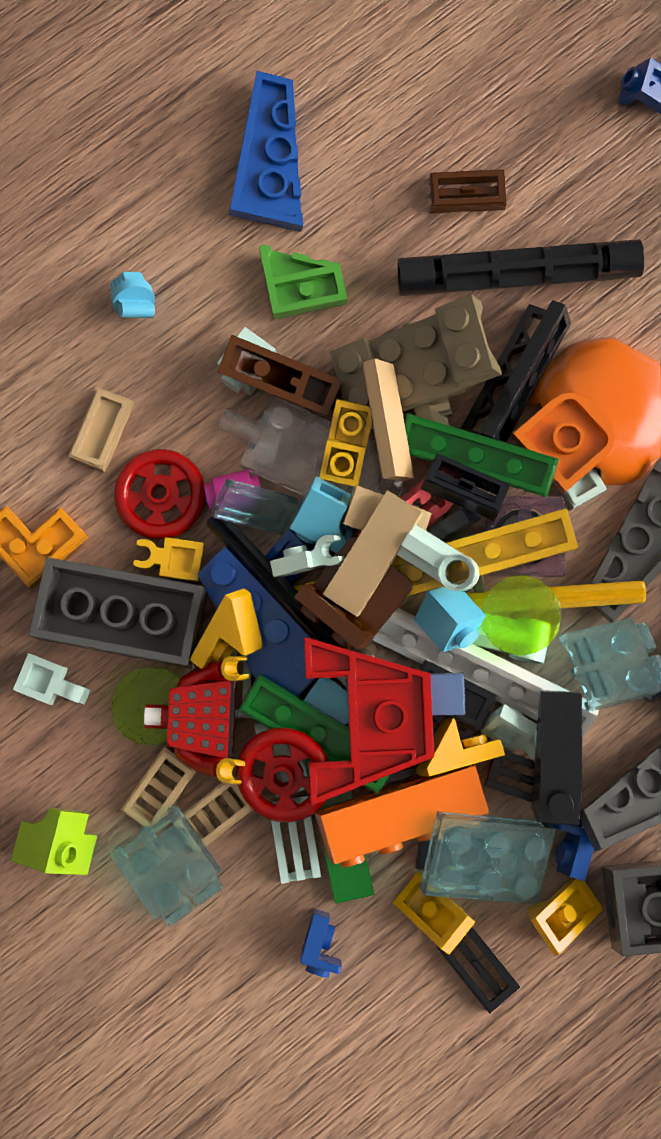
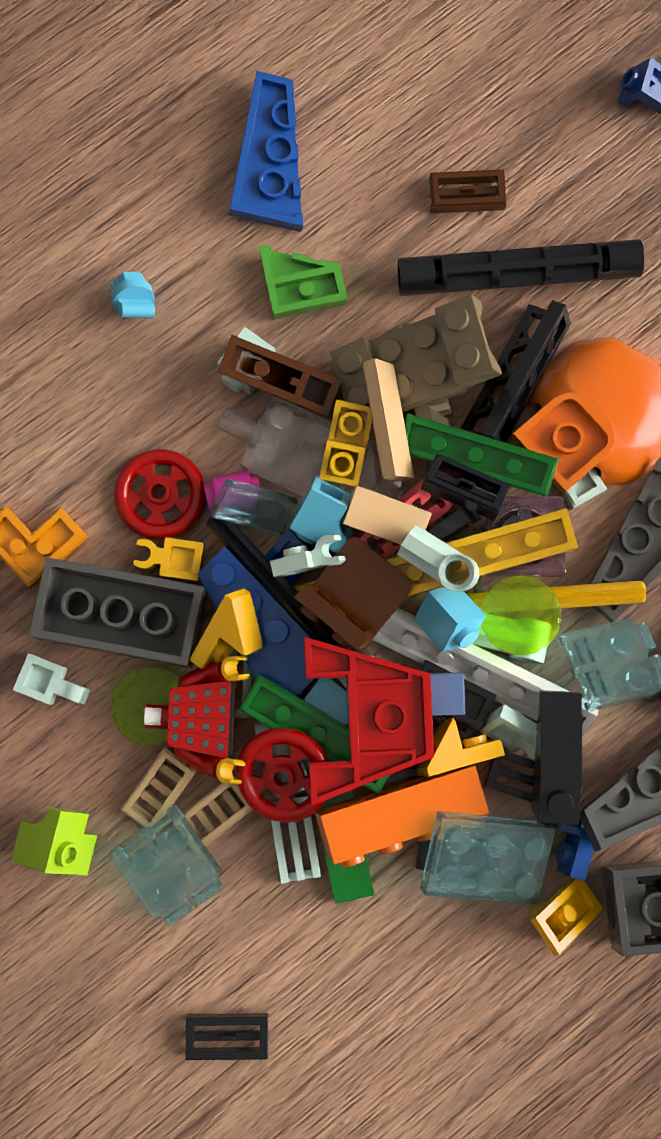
tan tile [68,387,134,473] -> none
blue bracket [300,908,342,978] -> none
tan tile [323,490,423,617] -> none
yellow slope [393,872,475,955] -> none
black tile [436,927,520,1014] -> none
none -> black tile [186,1013,269,1060]

